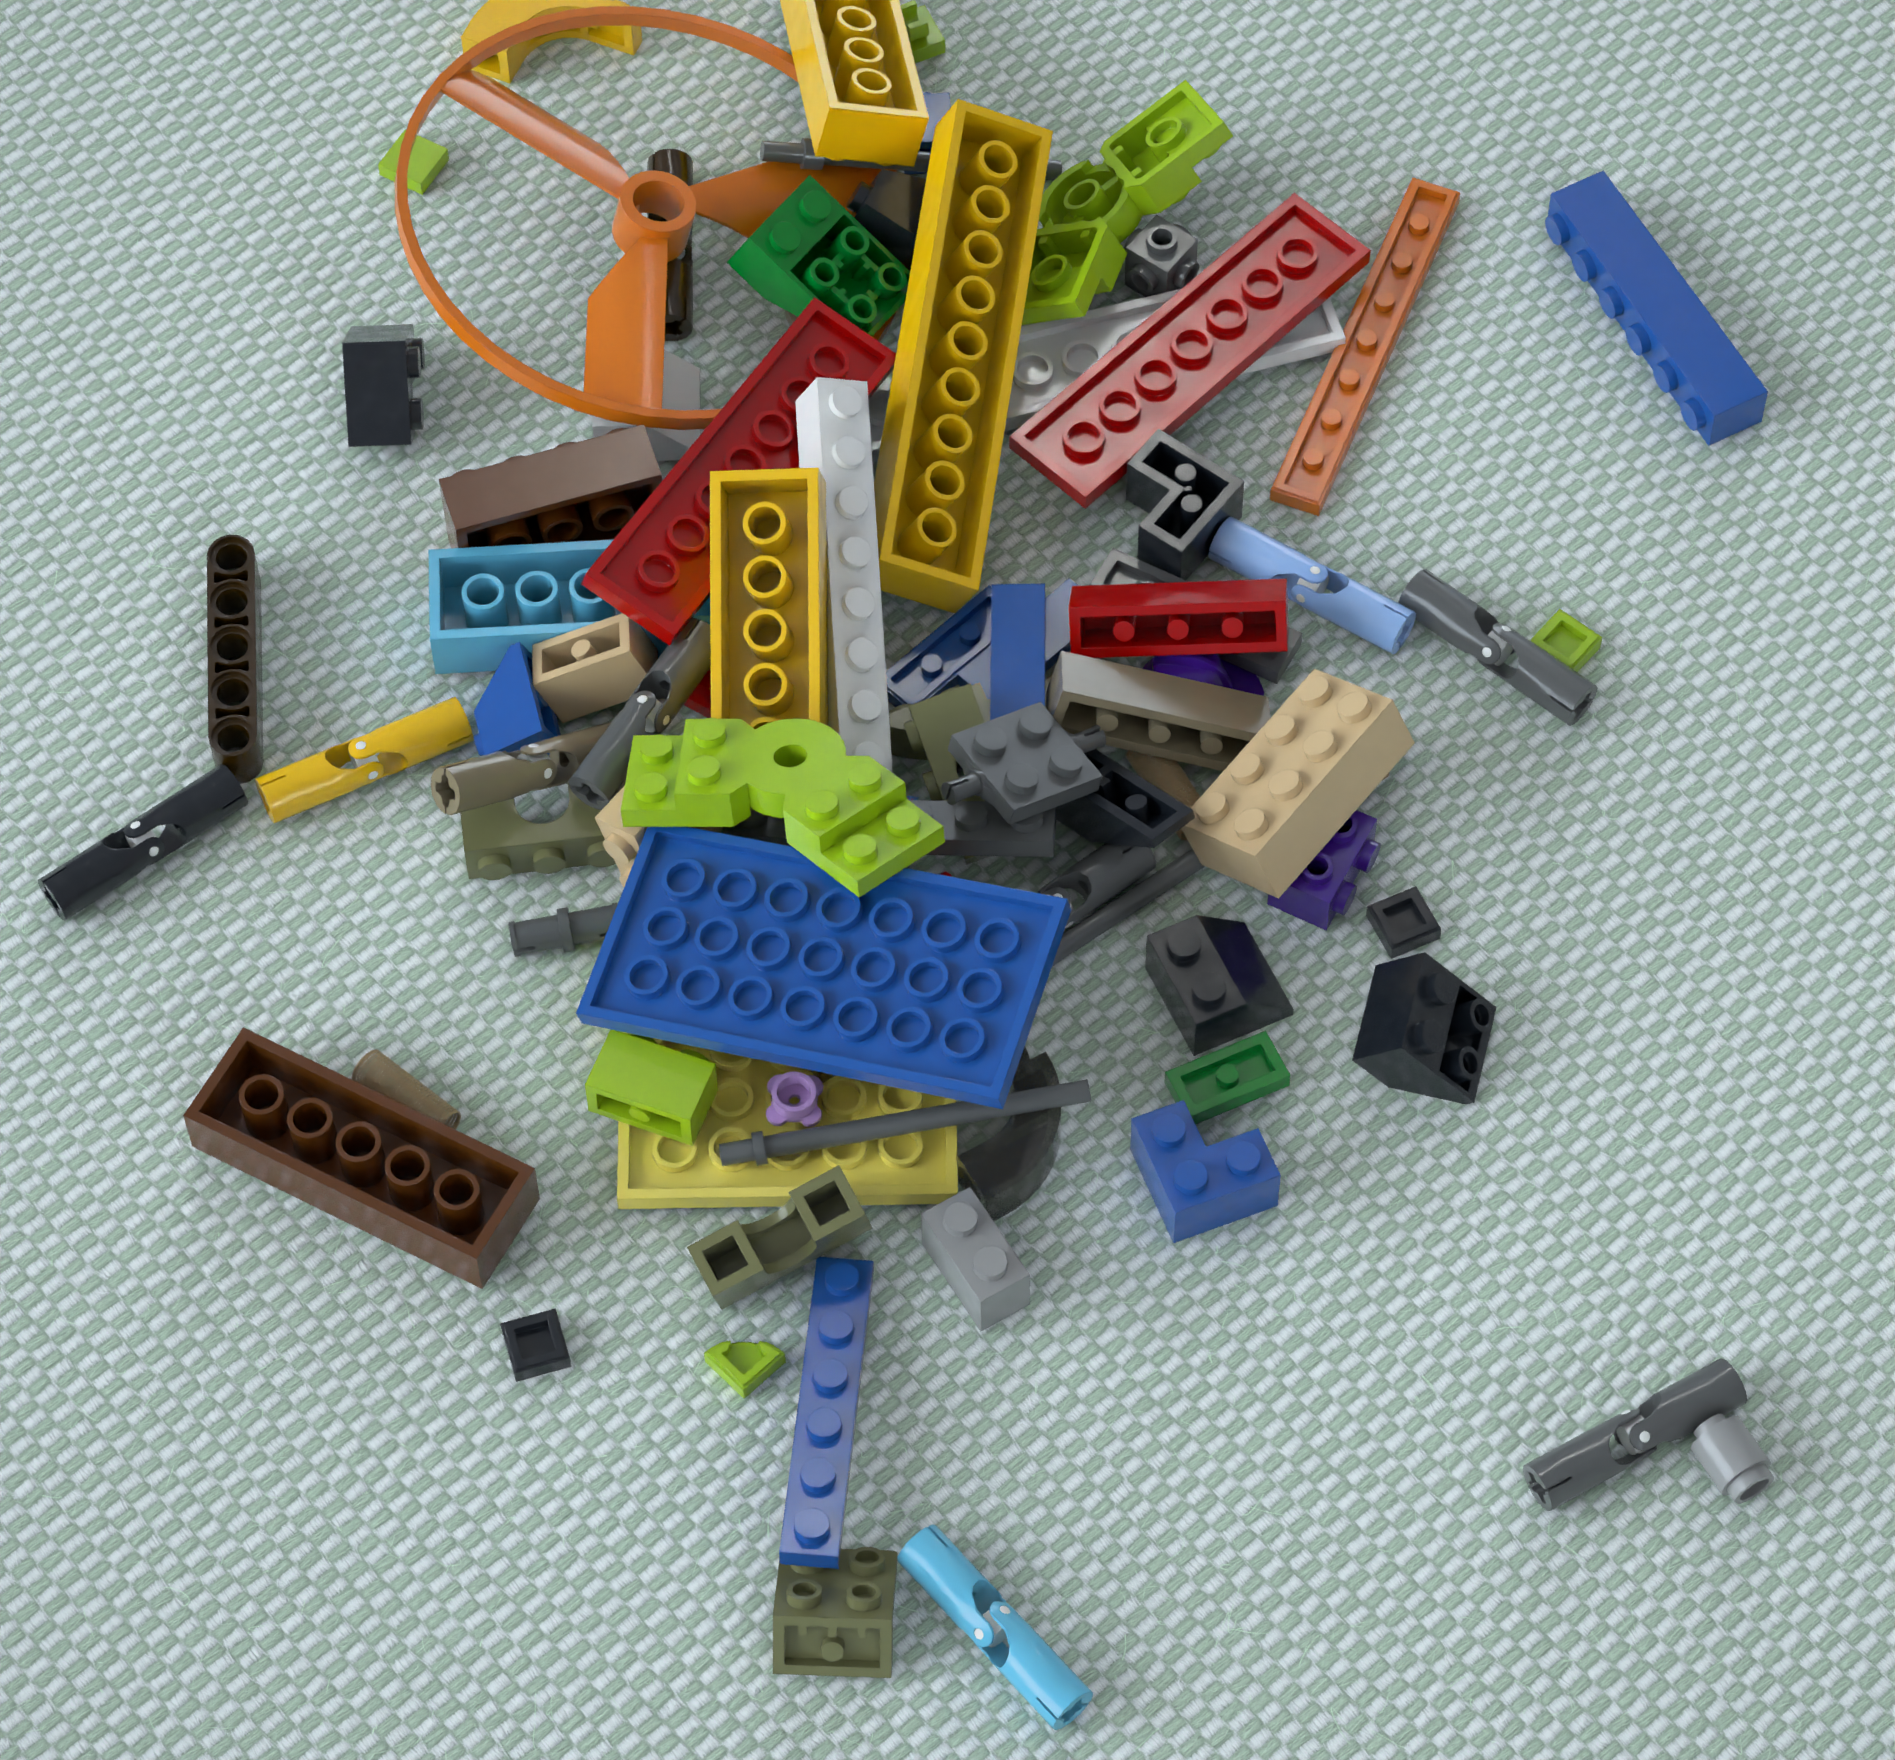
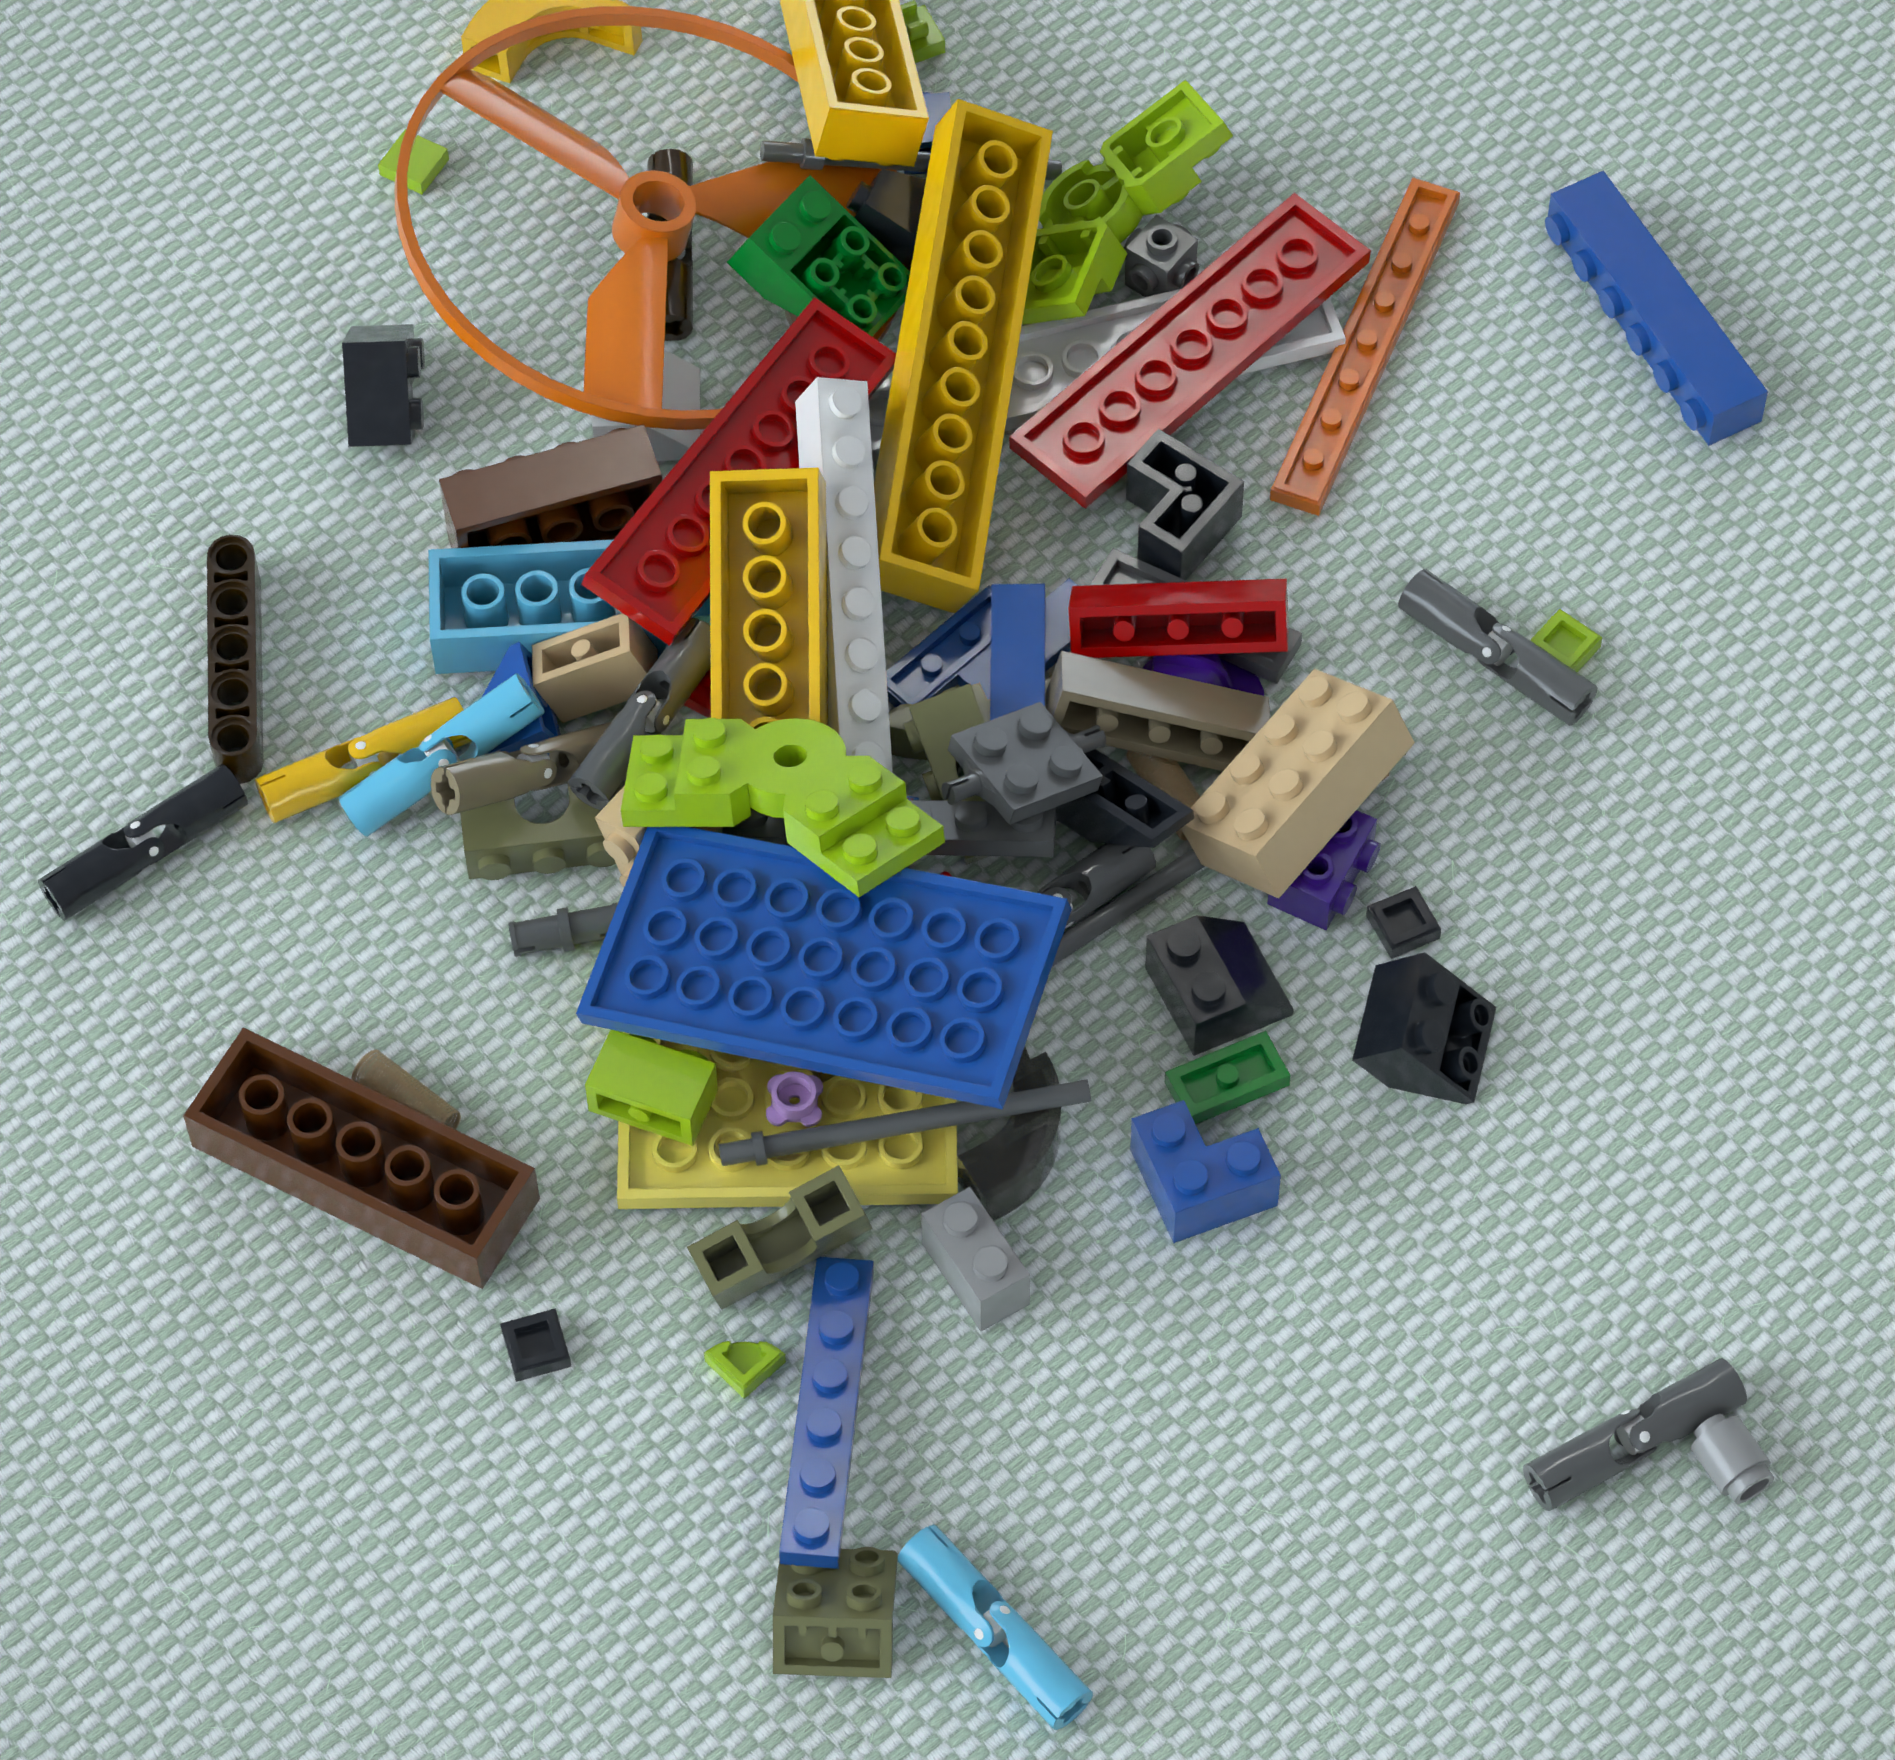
light blue piece [1209,517,1416,654] -> none
none -> medium azure piece [339,673,545,837]

